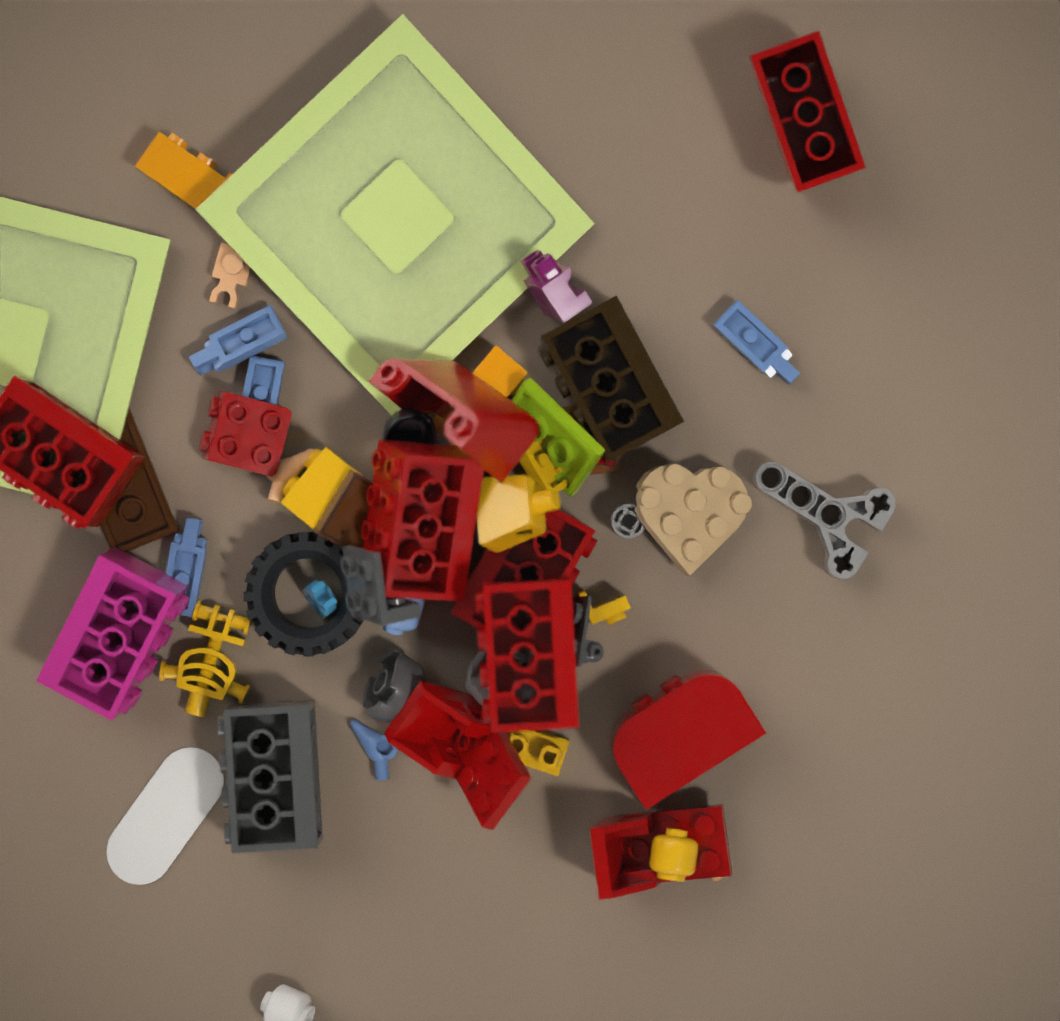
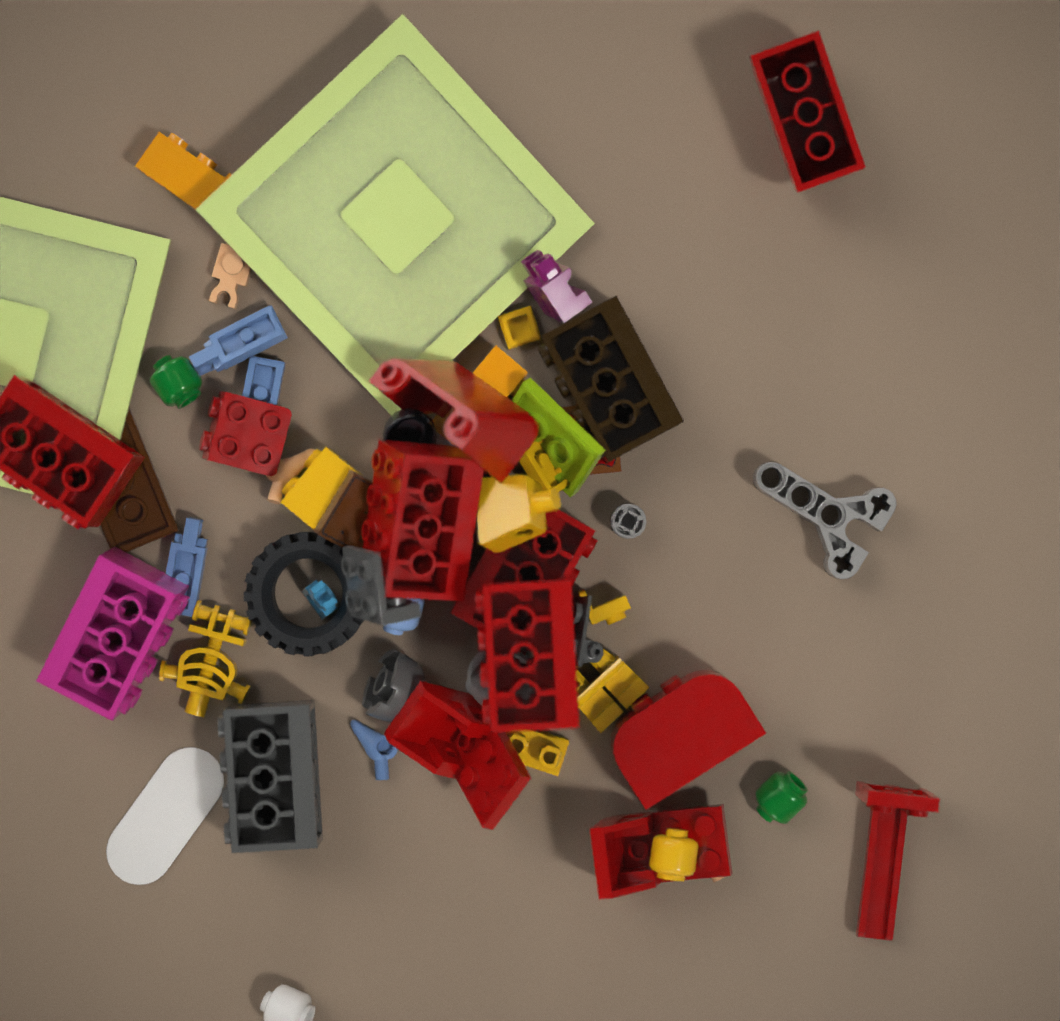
tan plate [634,464,752,576] -> none
medium blue hinge [713,299,800,385] -> none
none -> green head [150,355,202,409]
none -> yellow tile [498,305,541,350]
none -> yellow hips [576,649,649,733]
none -> green head [755,771,808,824]
none -> red bracket [855,781,940,941]

